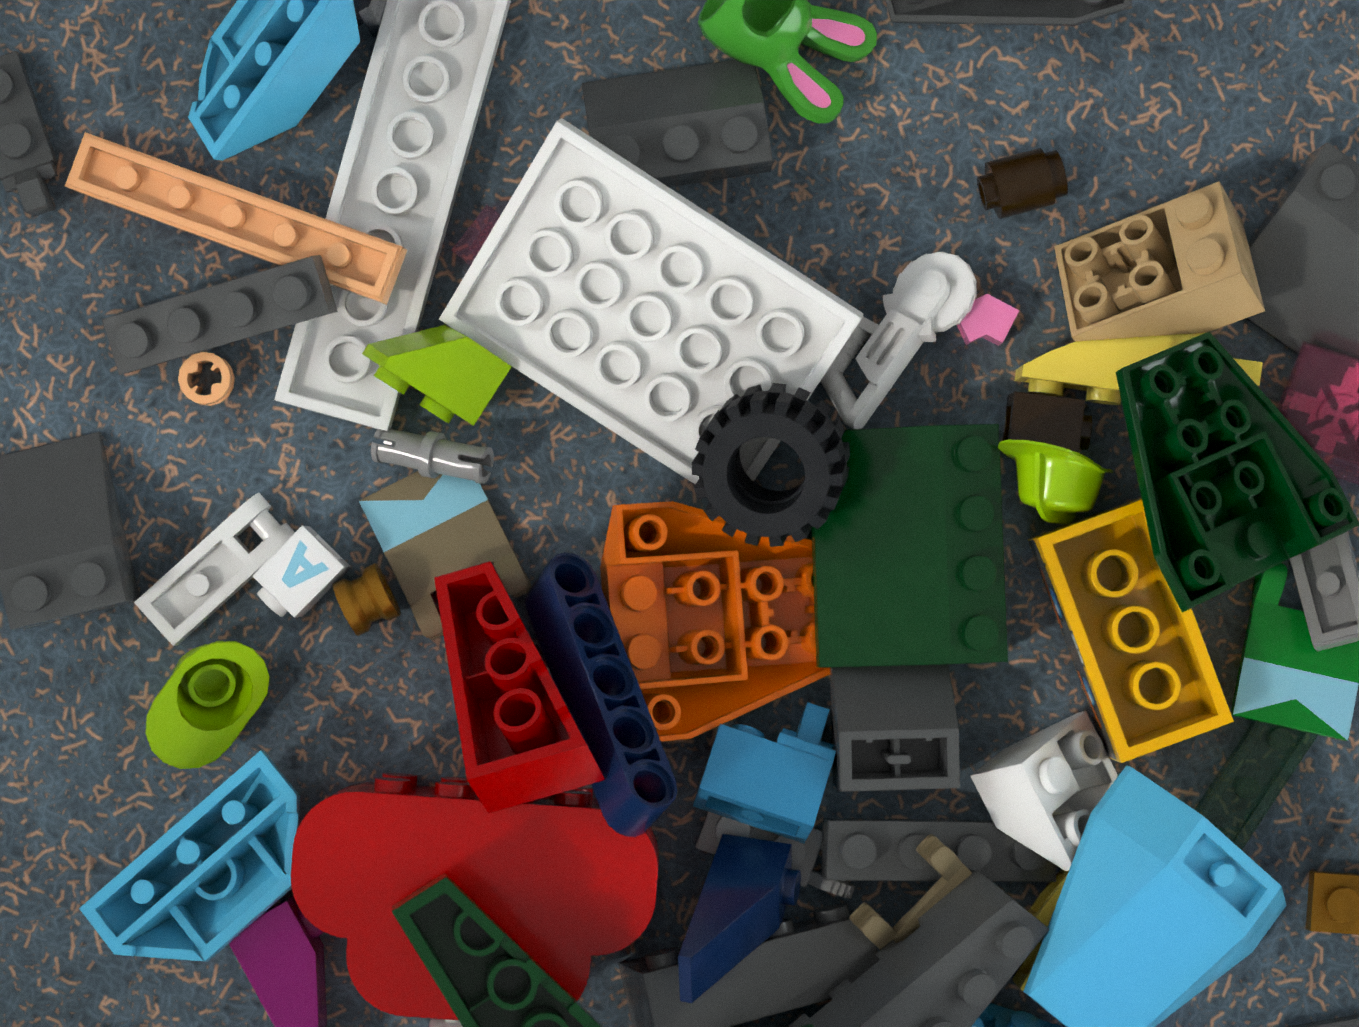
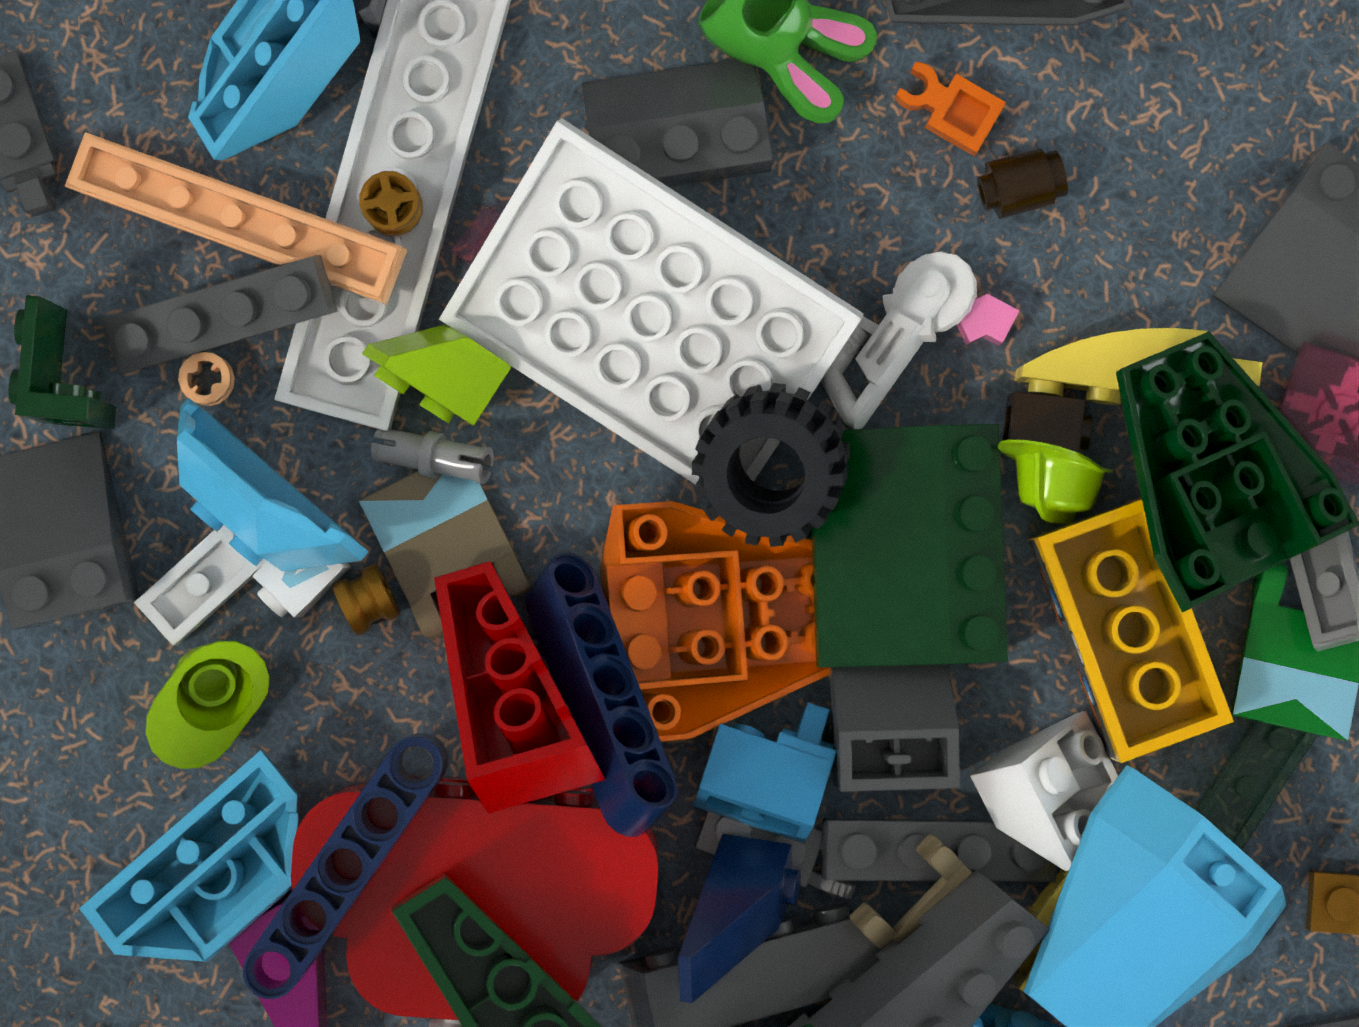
tan slope [1054,181,1265,341] -> none
none -> dark green bracket [8,295,116,429]
none -> medium azure wedge [177,398,369,571]
none -> dark blue beam [243,733,448,999]
none -> pearl gold wheel [359,171,423,236]
none -> orange plate [895,62,1006,157]

